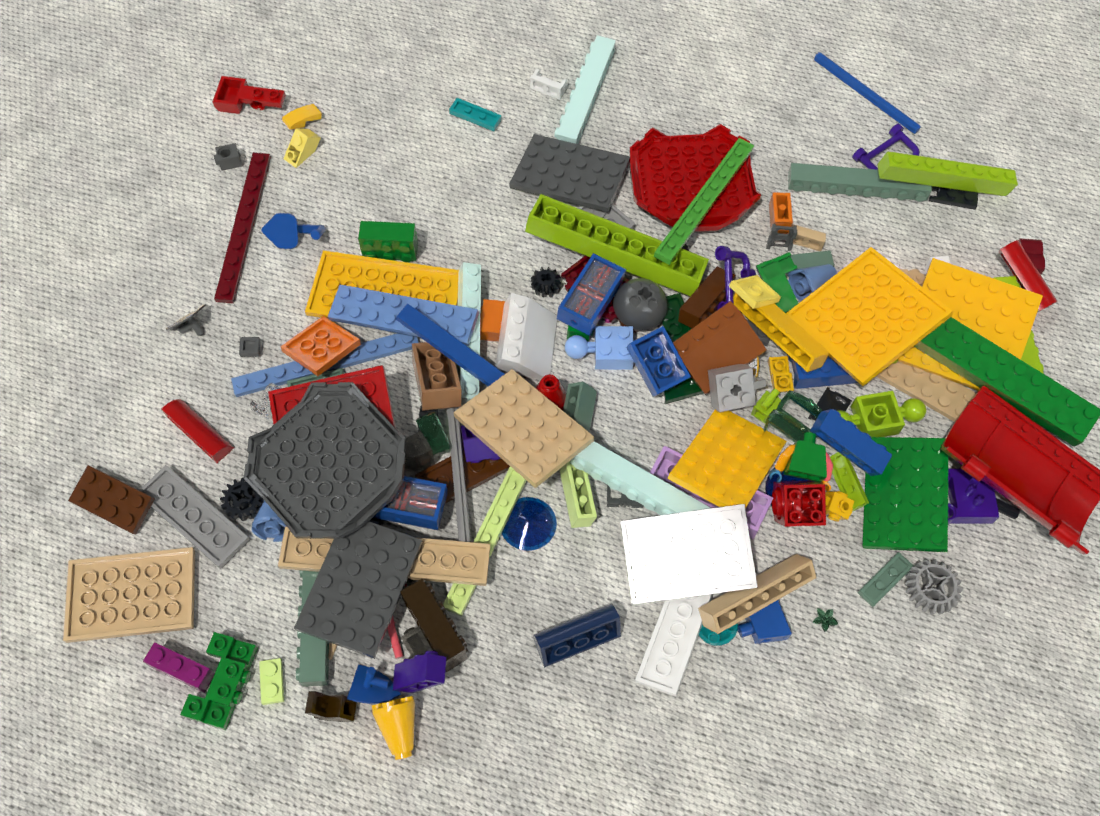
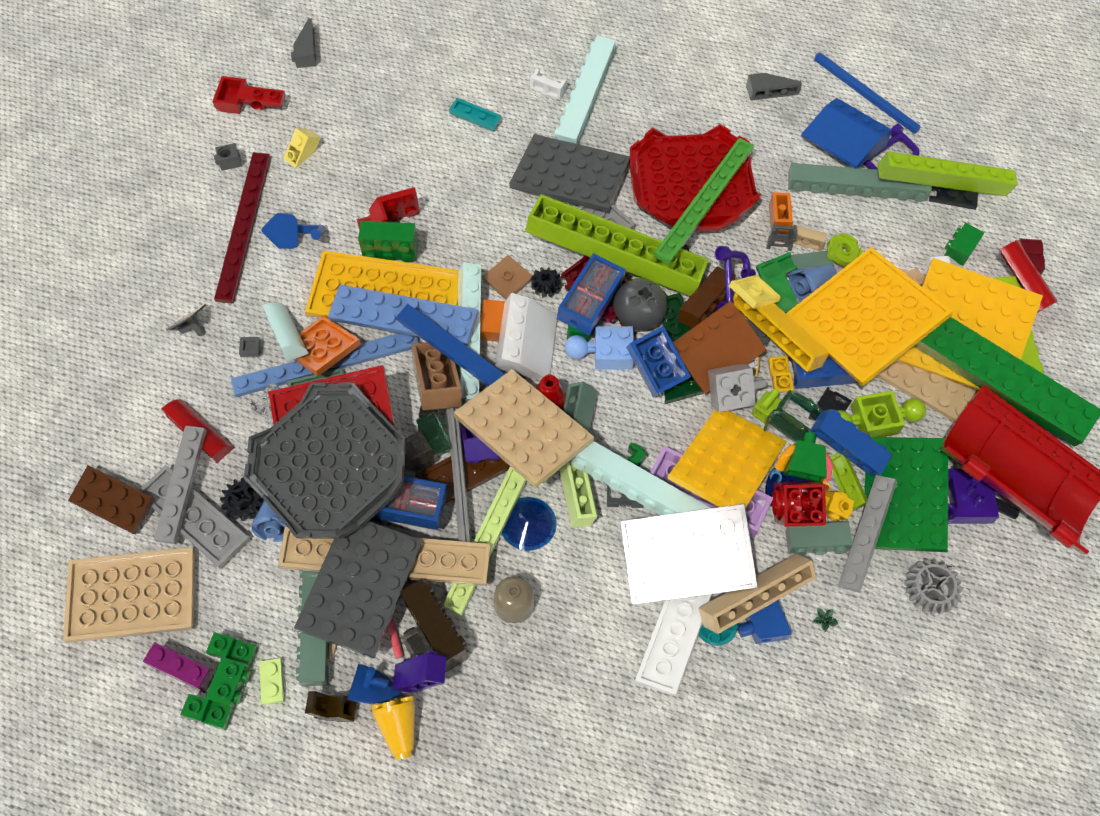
yellow slope [282,104,322,130] -> none
dark blue brick [533,604,621,668] -> none
sand green tile [858,552,914,607] -> none
none -> light grey plate [154,426,207,544]
none -> light aqua brick [262,303,309,362]
none -> dark grey slope [291,18,316,68]
none -> red plate [356,187,420,229]
none -> medium nougat plate [482,255,532,300]
none -> dark tan cylinder [494,576,535,623]
none -> green bracket [627,442,647,467]
none -> dark grey slope [746,73,802,101]
none -> sand green brick [785,522,853,556]
none -> blue slope [801,98,892,169]
none -> lime plate [827,233,863,267]
none -> light grey plate [839,475,897,593]
none -> green brick [944,222,984,266]

